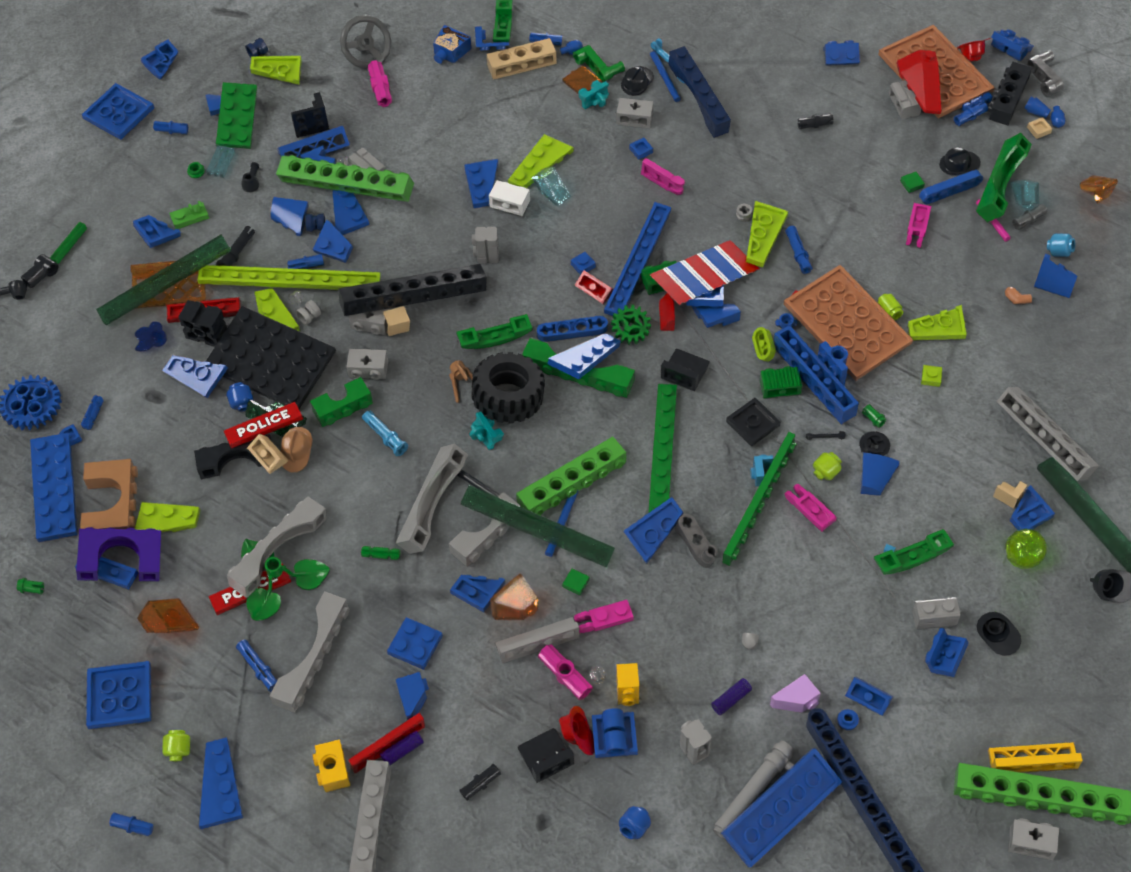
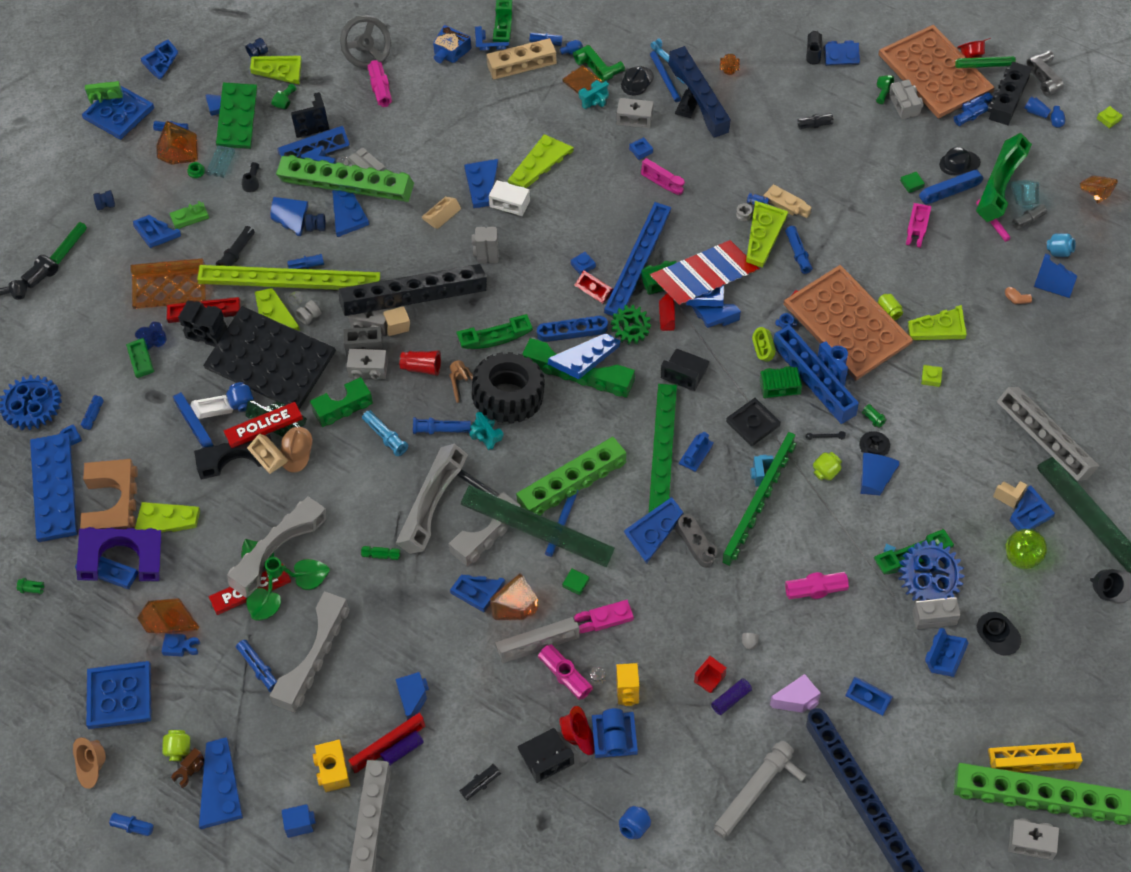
clear green plate [96,234,231,326] -> none
wing [162,355,228,399] -> none
blue wing [313,220,353,263] -> none
blue plate [387,617,443,670] -> none
clear light blue slope [532,167,571,206] -> none
light grey brick [680,719,712,765] -> none
blue plate [721,748,842,867] -> none
dark pink hinge [785,484,837,532] -> none
blue plate [837,709,859,730] -> none
red wedge [896,50,942,114] -> none
blue plate [991,29,1034,61] -> none
tan plate [1027,117,1052,139] -> none
none -> medium nougat piece [73,737,106,789]
none -> bright green plate [85,81,123,104]
none -> dark blue wheel [93,190,115,210]
none -> green plate [126,338,155,378]
none -> clear orange slope [156,121,198,165]
none -> blue plate [161,633,200,657]
none -> reddish brown plate [171,748,205,788]
none -> blue beam [172,392,214,448]
none -> white tile [190,395,233,419]
none -> green bar [271,84,296,109]
none -> blue brick [281,804,316,838]
none -> dark grey brick [344,326,384,357]
none -> red plant [399,350,441,376]
none -> blue pin [413,417,471,435]
none -> tan slope [422,197,461,229]
none -> black hinge [675,88,698,118]
none -> blue hinge [679,432,714,472]
none -> red panel [694,656,727,693]
none -> clear orange gear [720,54,740,75]
none -> blue piece [747,193,769,205]
none -> tan hinge [764,184,811,218]
none -> dark pink piece [785,572,849,599]
none -> black piece [806,31,822,65]
none -> green bar [876,75,894,104]
none -> blue gear [898,540,964,601]
none -> green axle [955,56,1016,68]
none -> lime plate [1097,106,1123,129]

